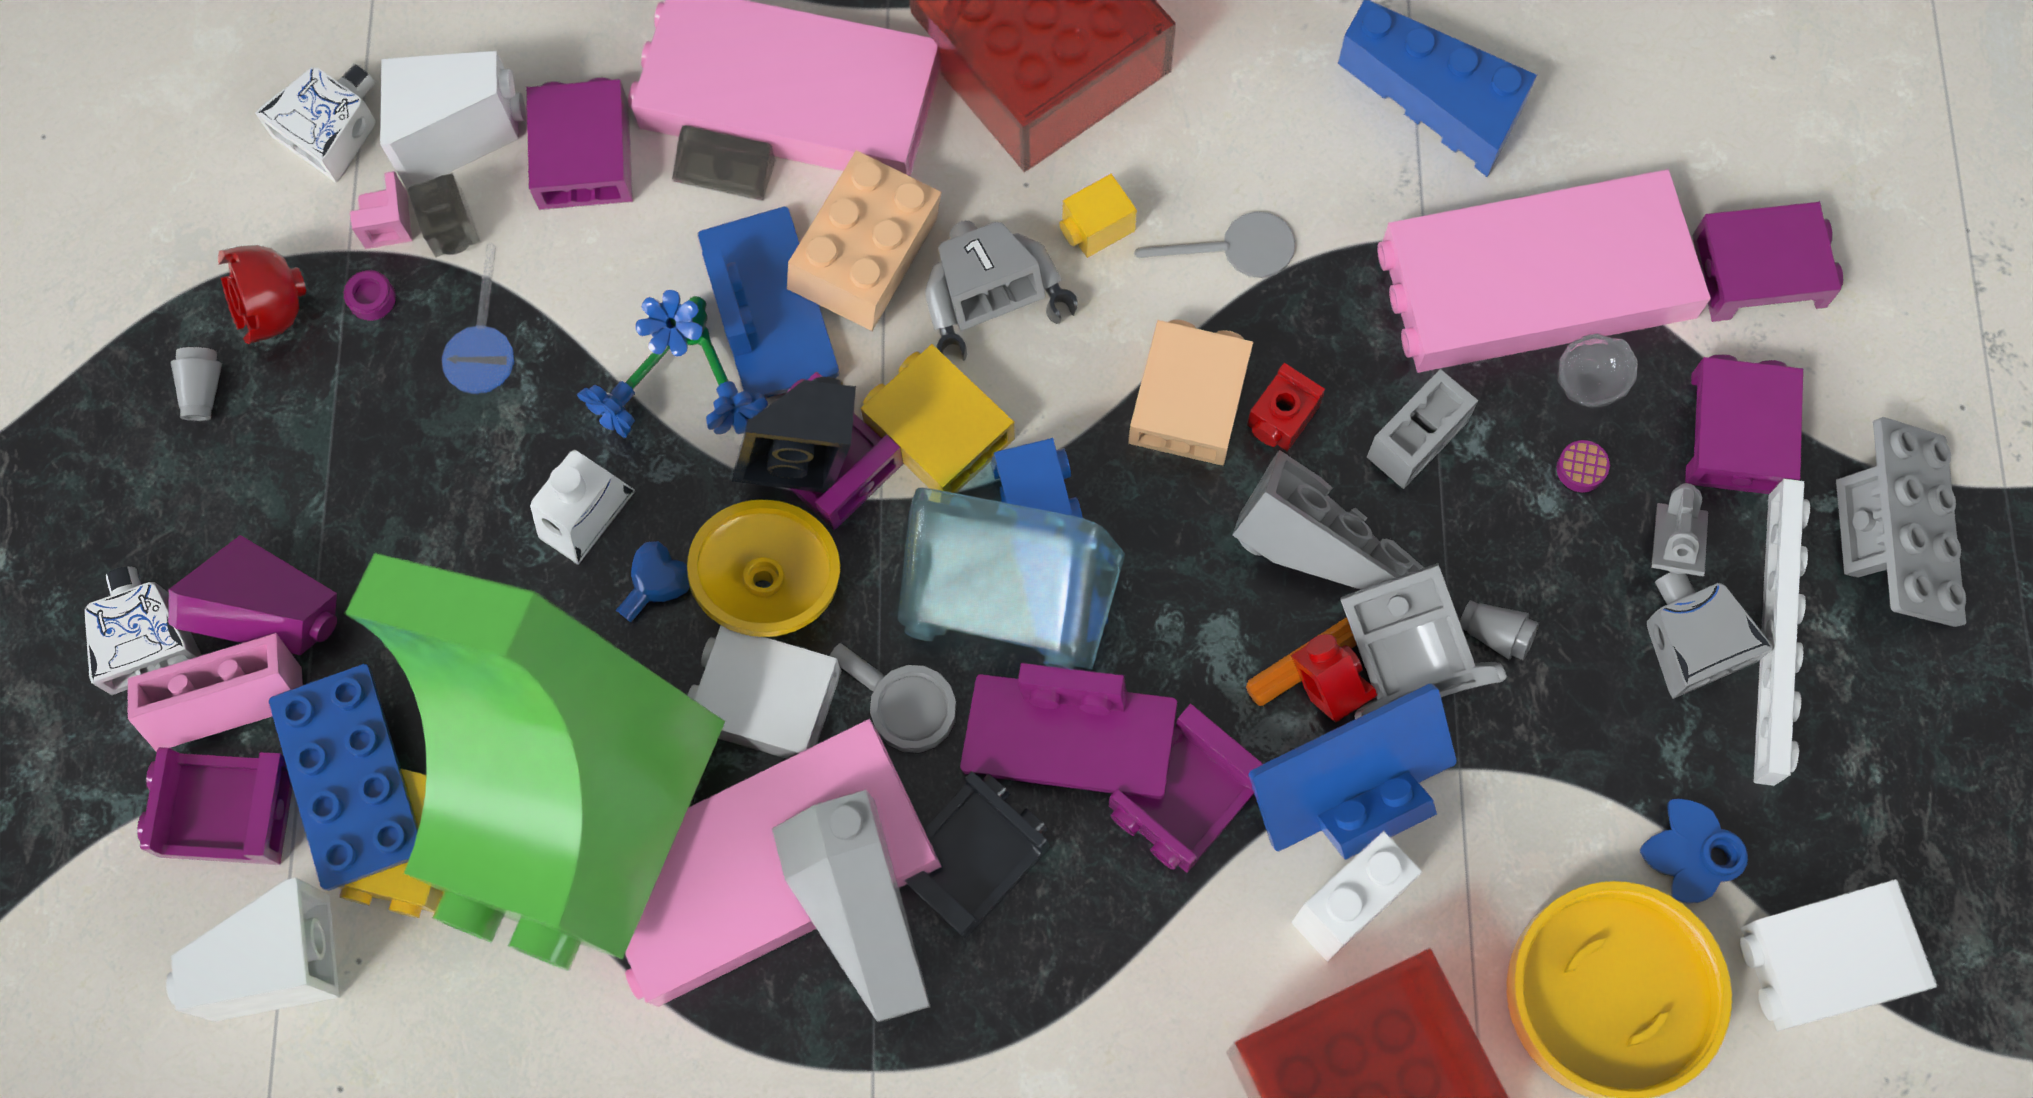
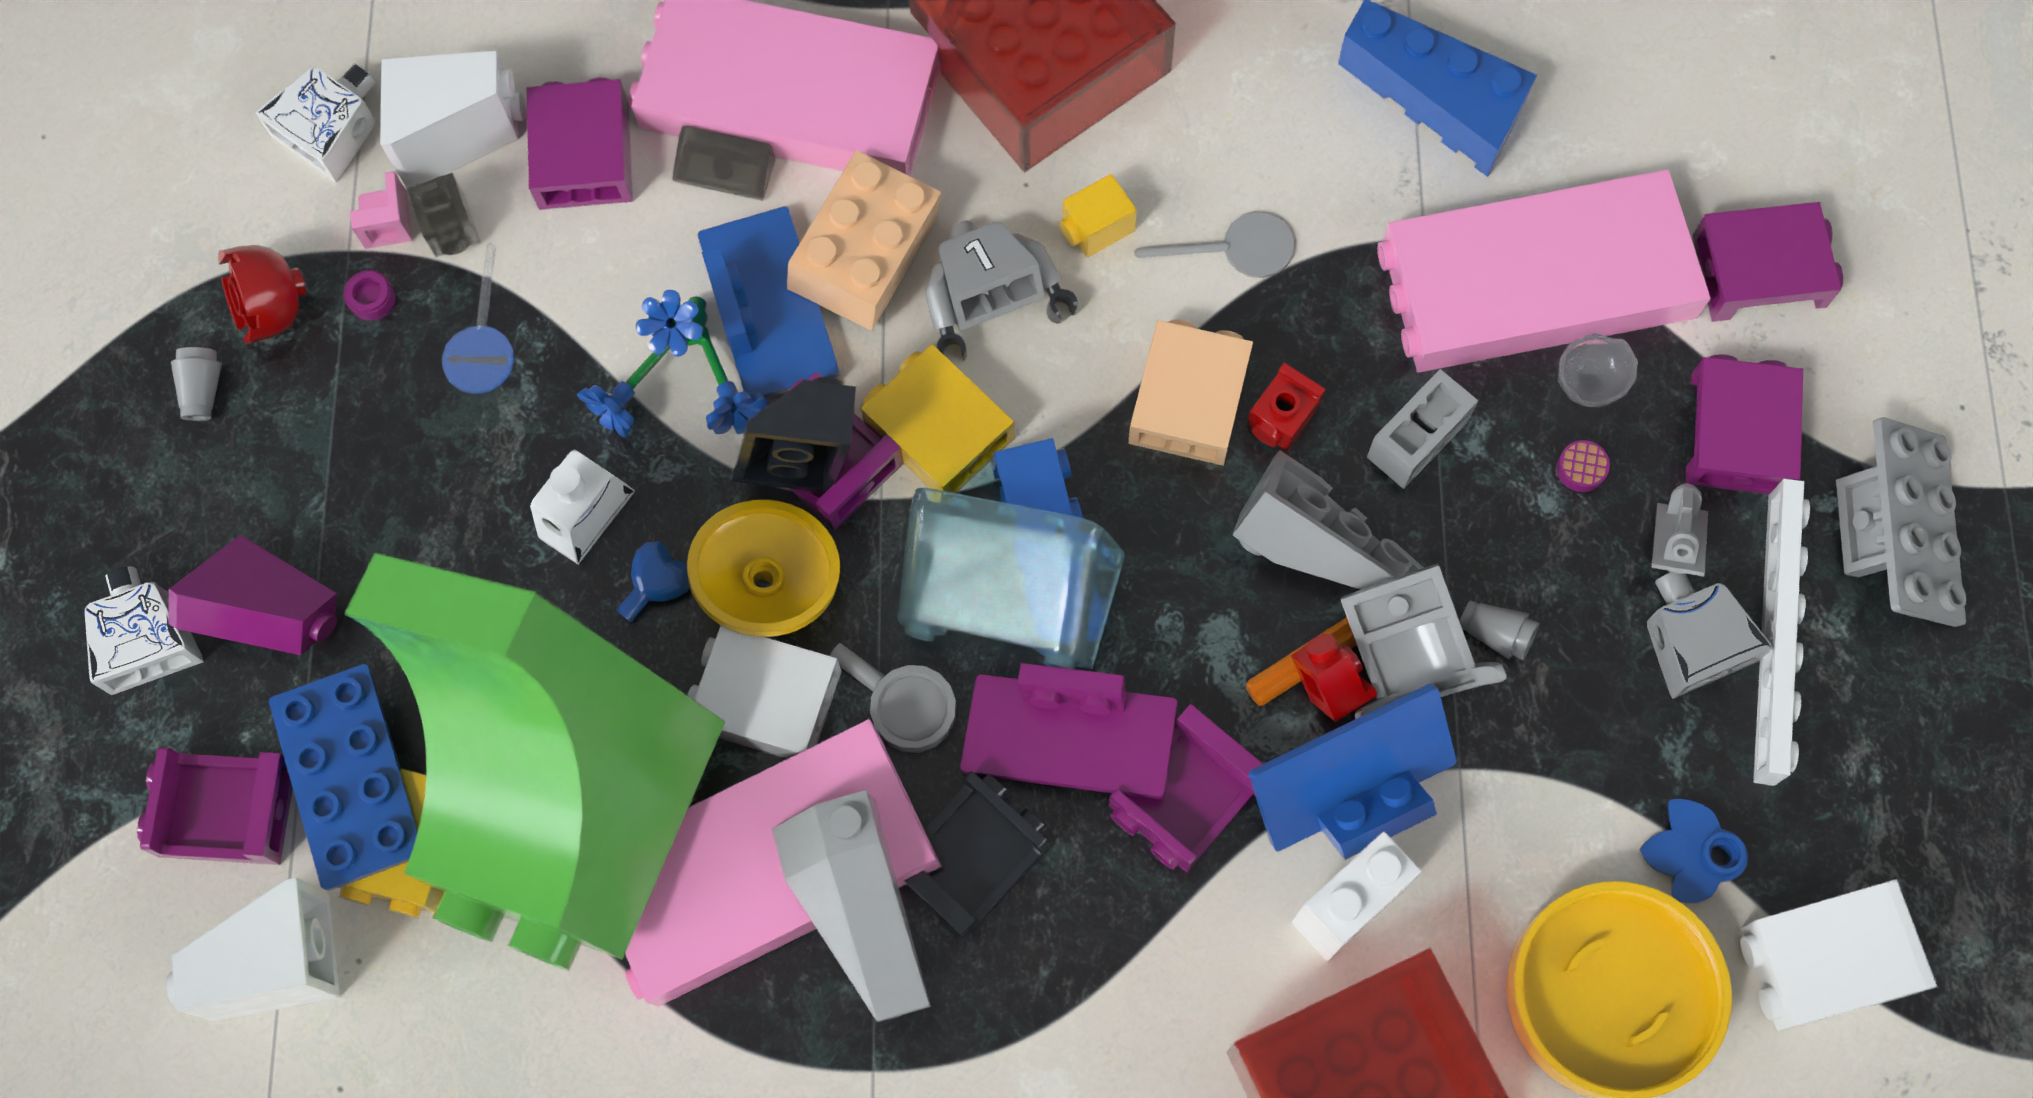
bright pink brick [128,633,303,752] -> none

